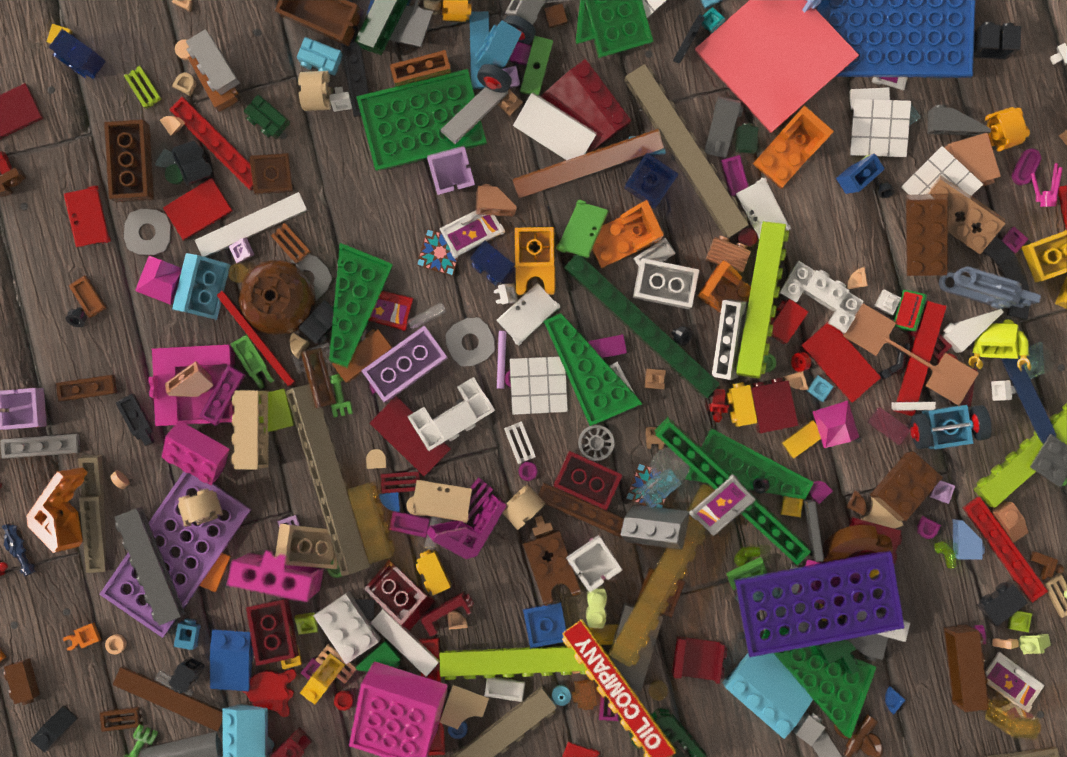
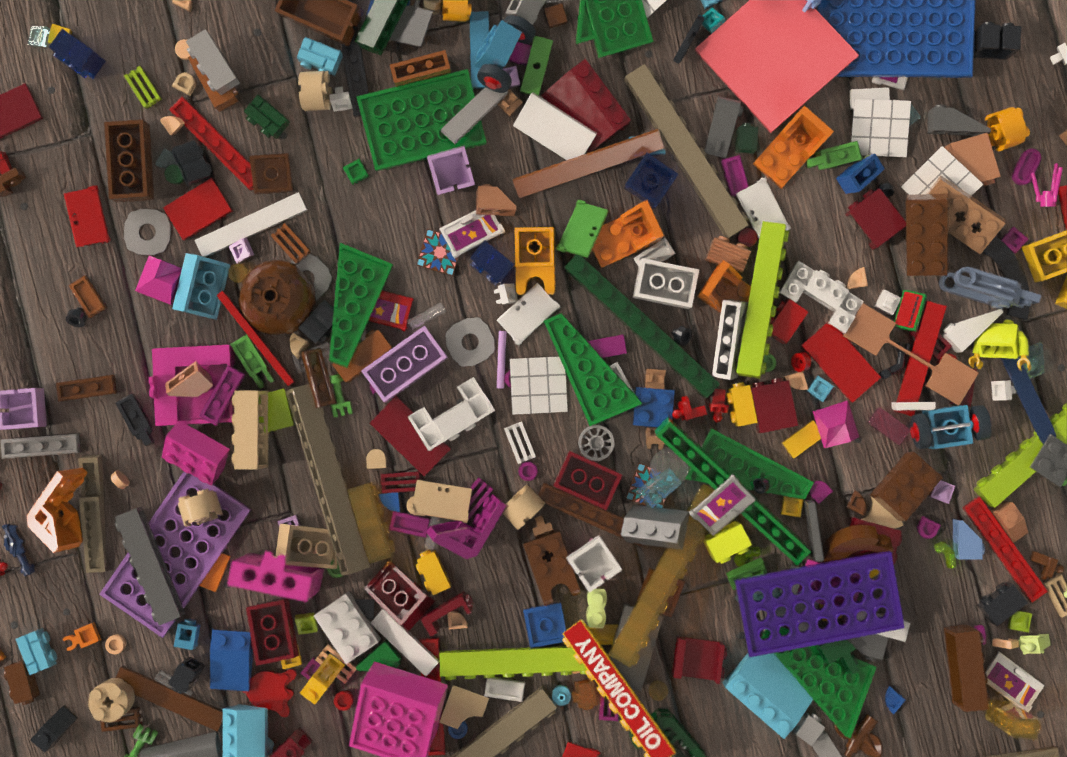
none -> medium azure brick [16,628,57,675]
none -> clear light blue tile [28,26,50,47]
none -> tan brick [88,678,135,722]
none -> green tile [343,159,369,185]
none -> blue plate [633,387,675,427]
none -> red piece [672,396,707,421]
none -> neon yellow brick [701,521,752,564]
none -> bright green hinge [806,141,862,170]
none -> dark red panel [845,188,906,250]

